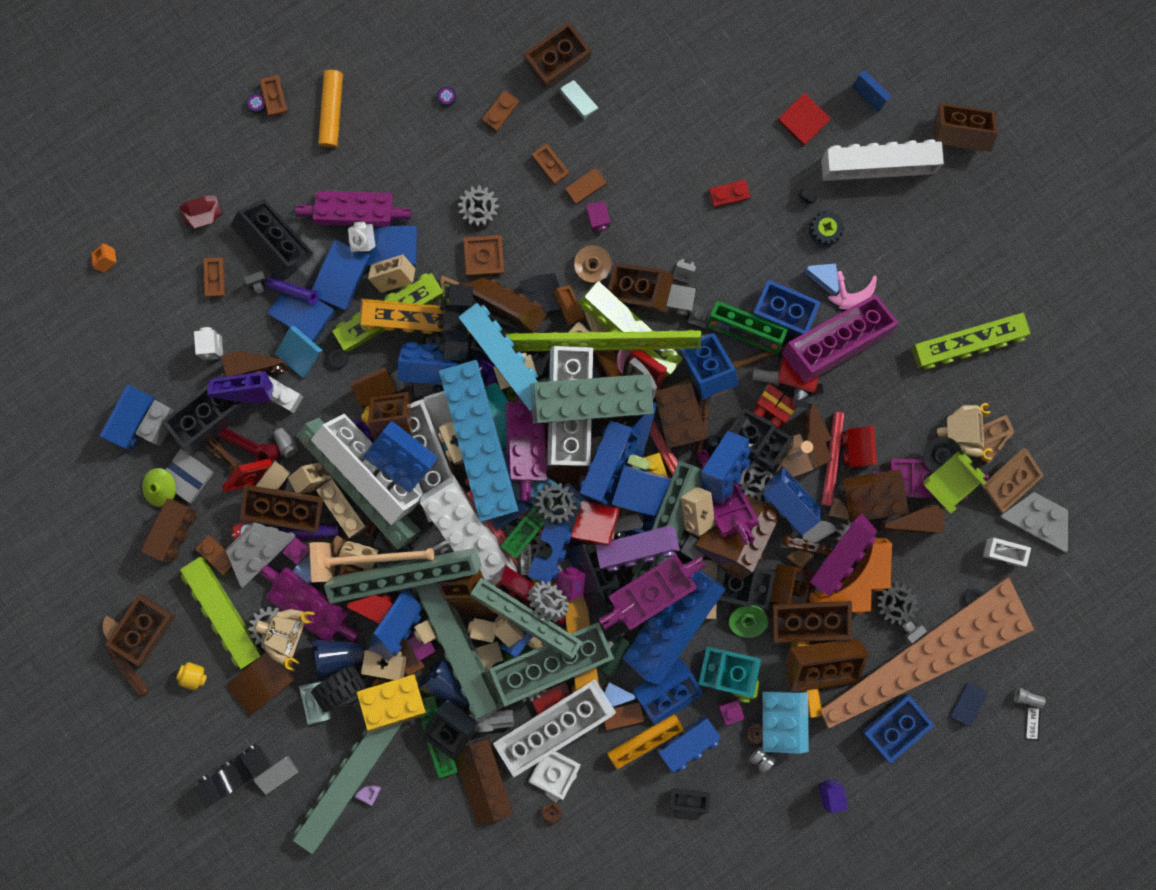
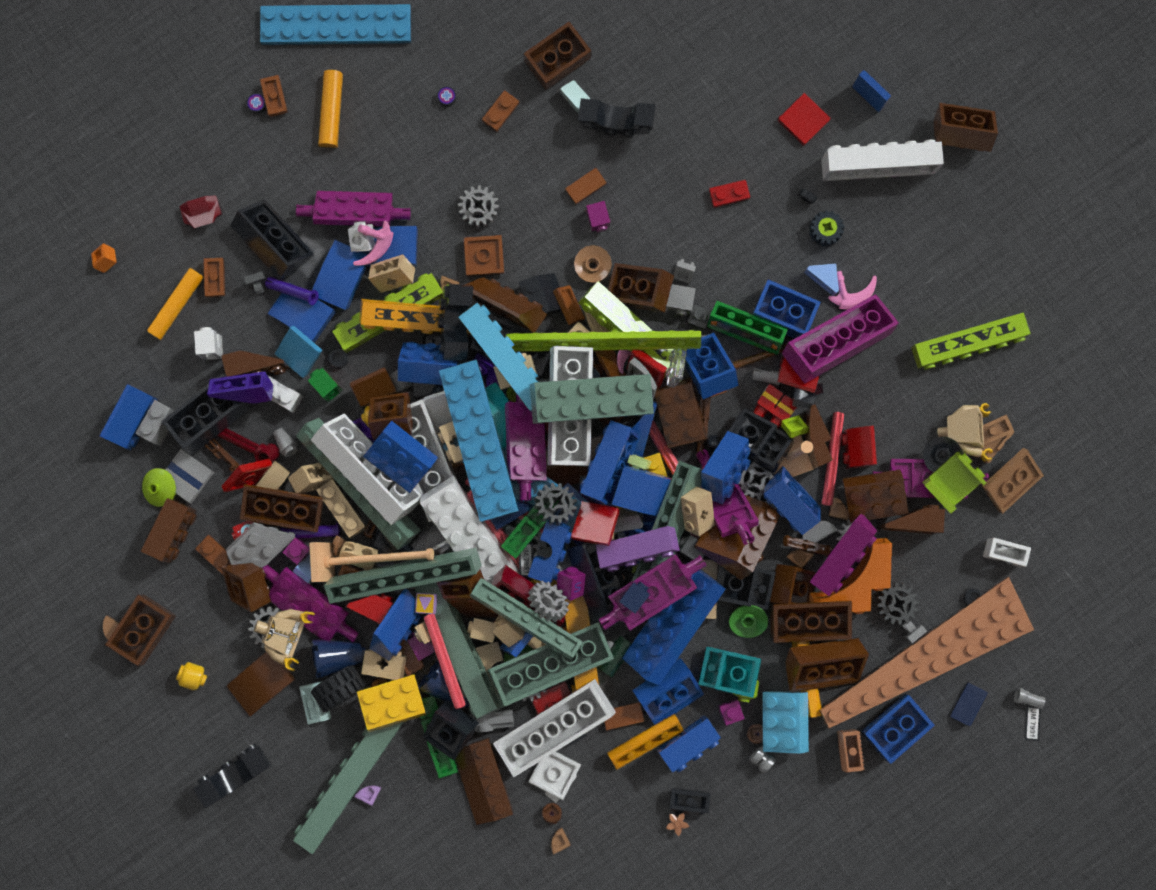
reddish brown piece [106,647,149,697] -> none
lime brick [180,557,263,669] -> none
light grey slope [253,756,299,795] -> none
dark orange plate [532,143,570,185] -> none
light blue slope [604,682,635,707] -> none
dark purple brick [819,779,849,813] -> none
light grey wing [999,492,1068,553] -> none
none -> light orange brick [147,268,204,340]
none -> reddish brown slope [221,563,271,612]
none -> dark azure plate [260,4,411,45]
none -> green brick [308,368,343,403]
none -> bright pink piece [353,221,394,266]
none -> tile [415,593,437,614]
none -> coral axle [424,614,466,709]
none -> medium nougat tile [551,827,571,855]
none -> black brick [578,98,656,138]
none -> dark blue brick [619,581,650,614]
none -> clear plate [666,349,687,388]
none -> nougat plant [666,813,690,836]
none -> lime plate [781,415,808,438]
none -> nougat brick [837,729,865,772]

